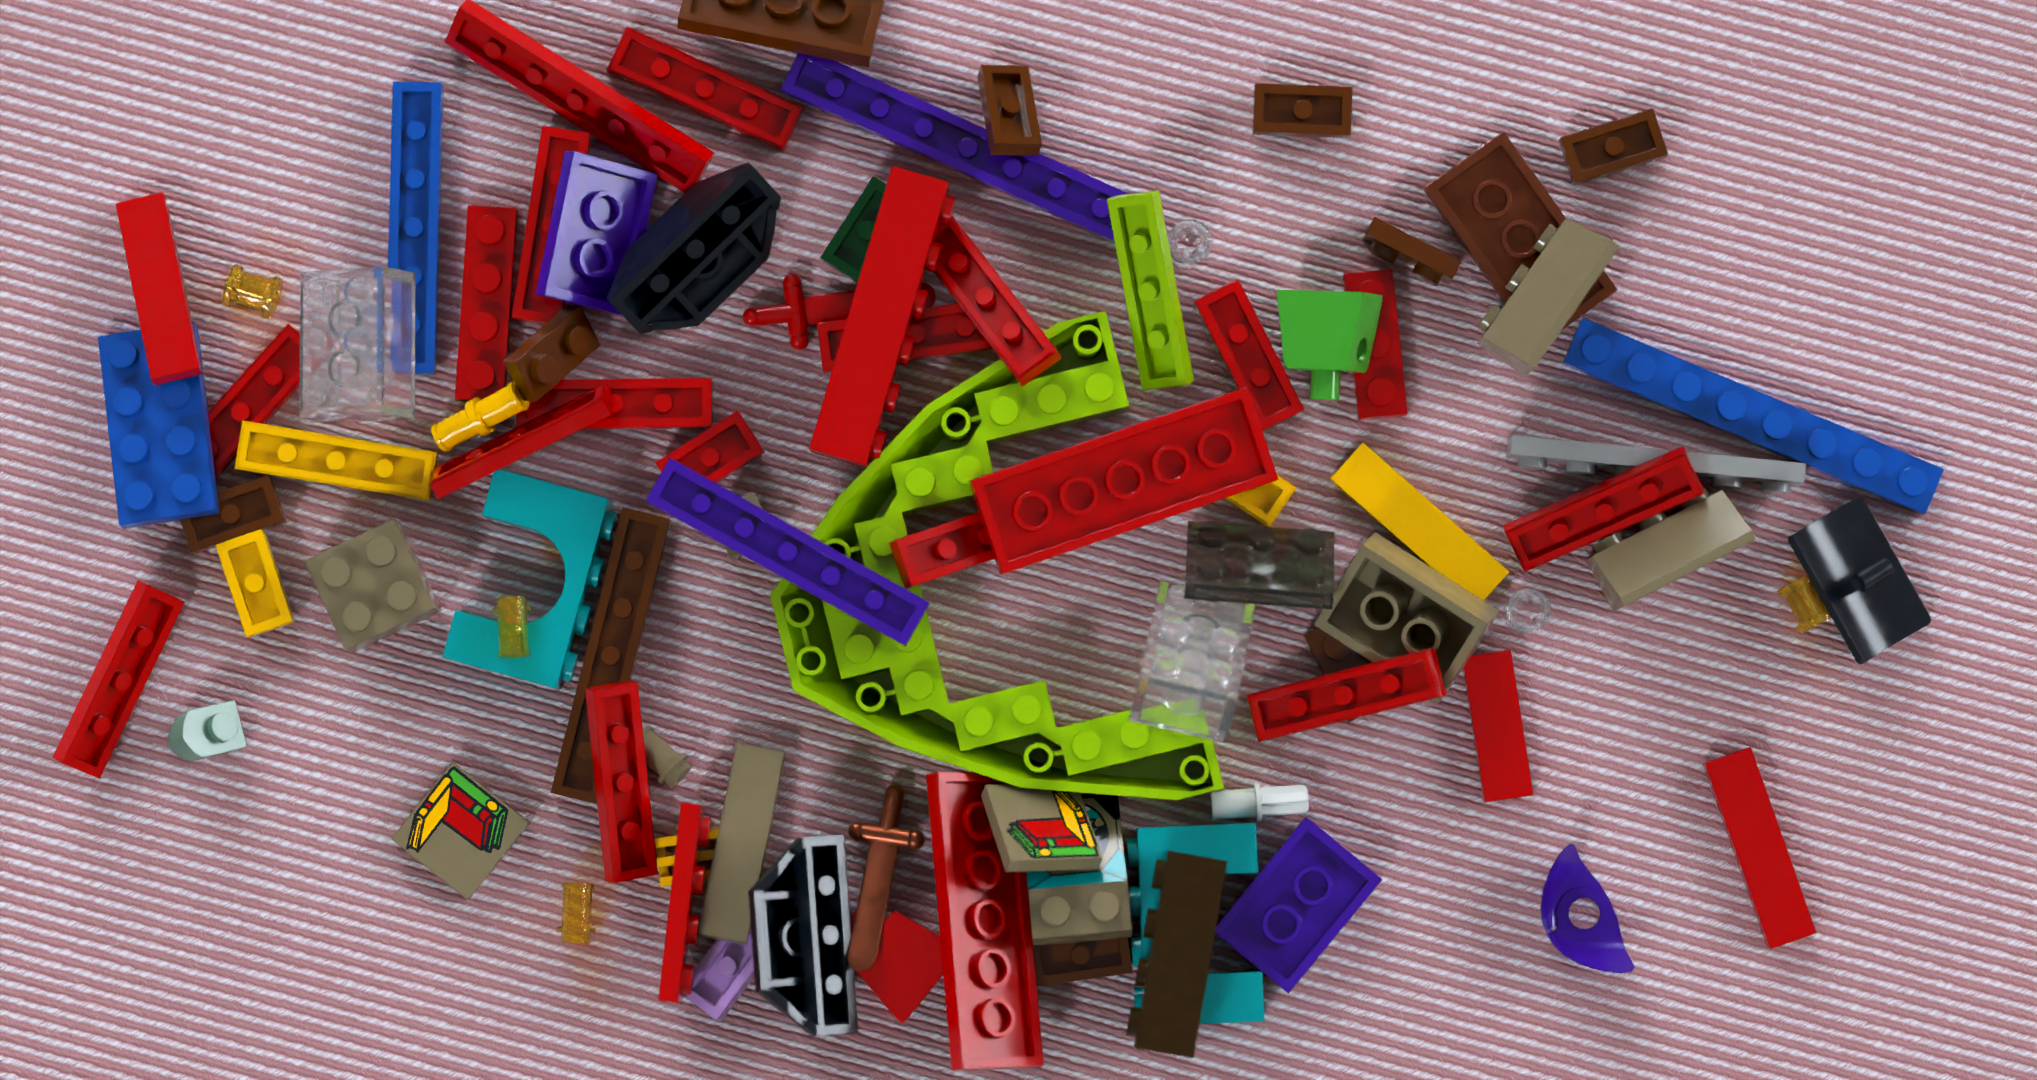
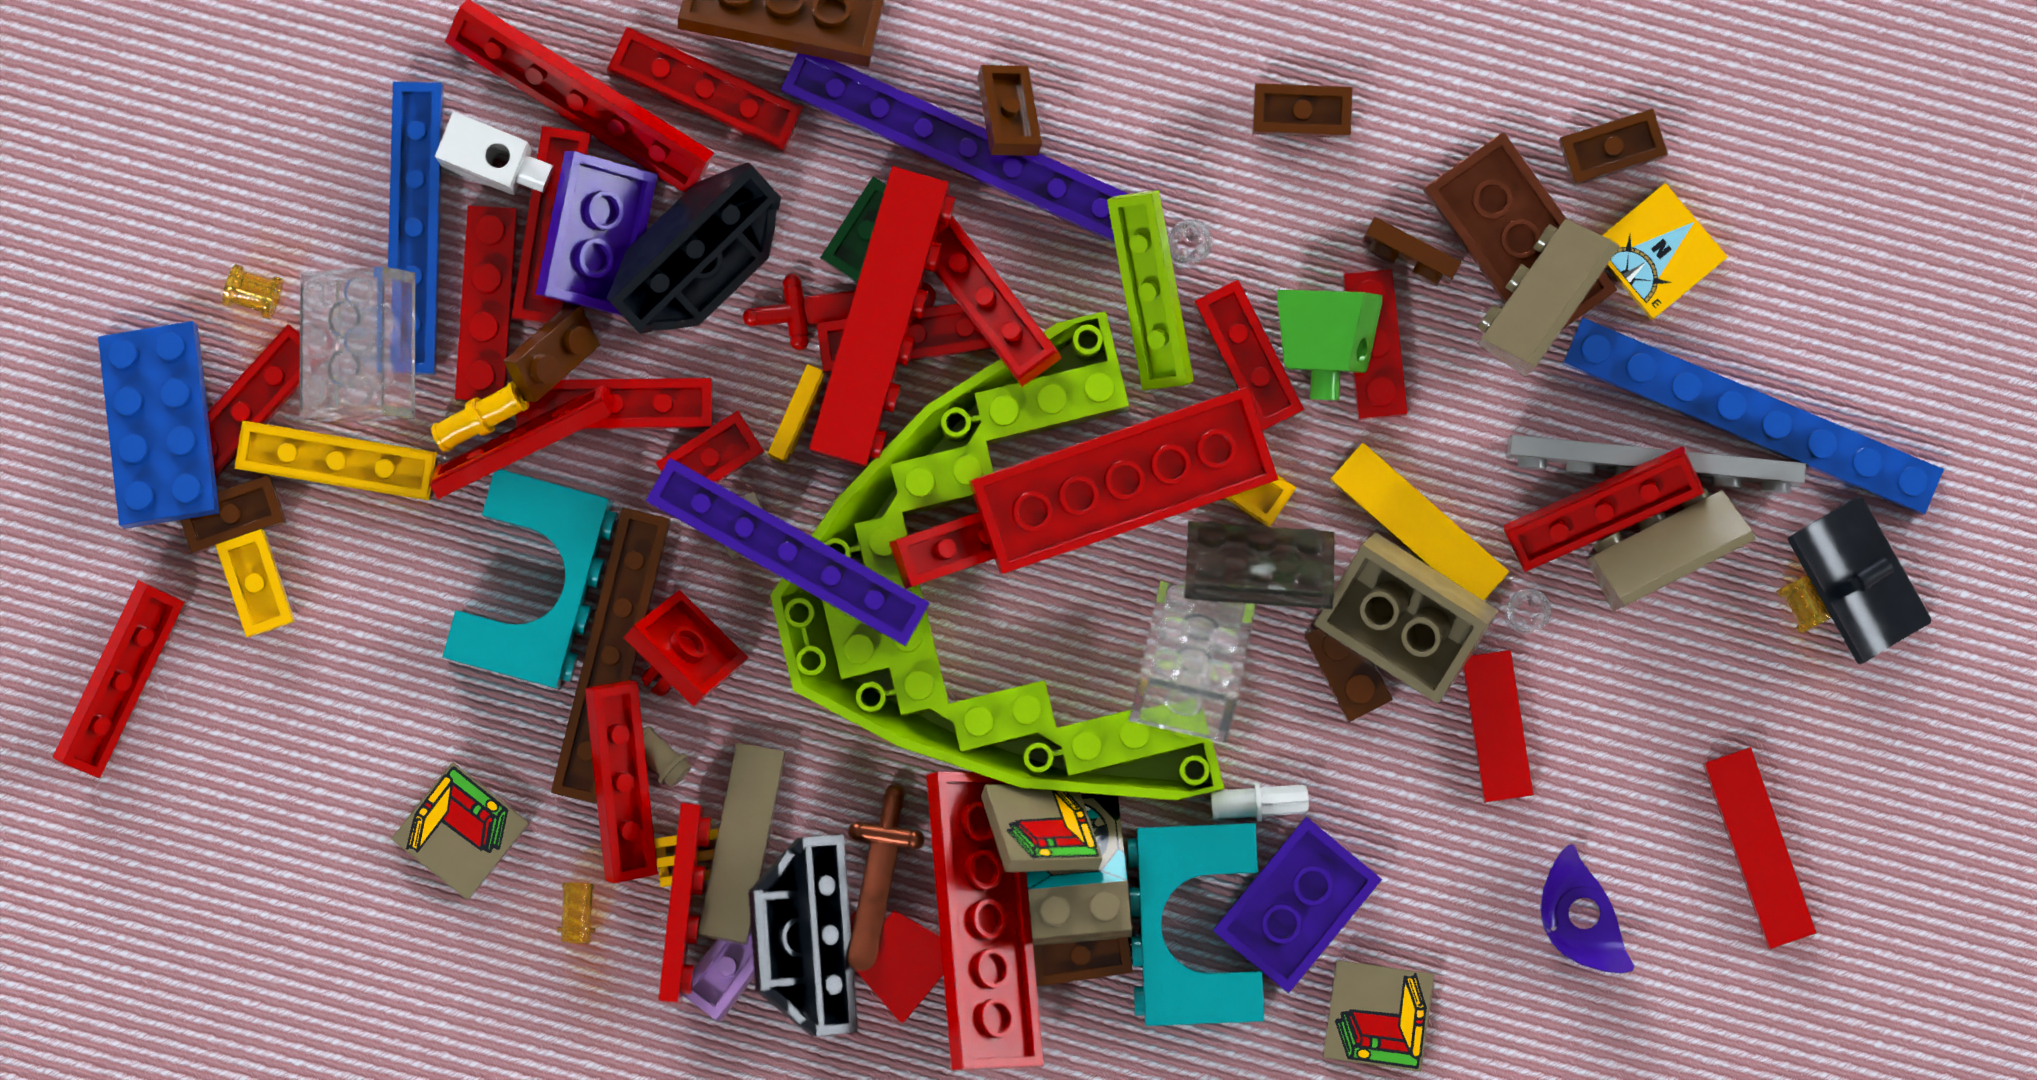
red tile [115,192,202,386] -> none
plate [167,700,247,761] -> none
dark tan brick [304,519,441,653] -> none
clear yellow pin [493,596,532,659] -> none
dark brown brick [1126,851,1227,1058] -> none
red tile [1247,648,1447,742] -> none
none -> white torso [435,111,554,195]
none -> red tile [623,589,749,707]
none -> yellow tile [768,364,826,464]
none -> tile [1323,960,1434,1072]
none -> yellow tile [1602,183,1728,321]

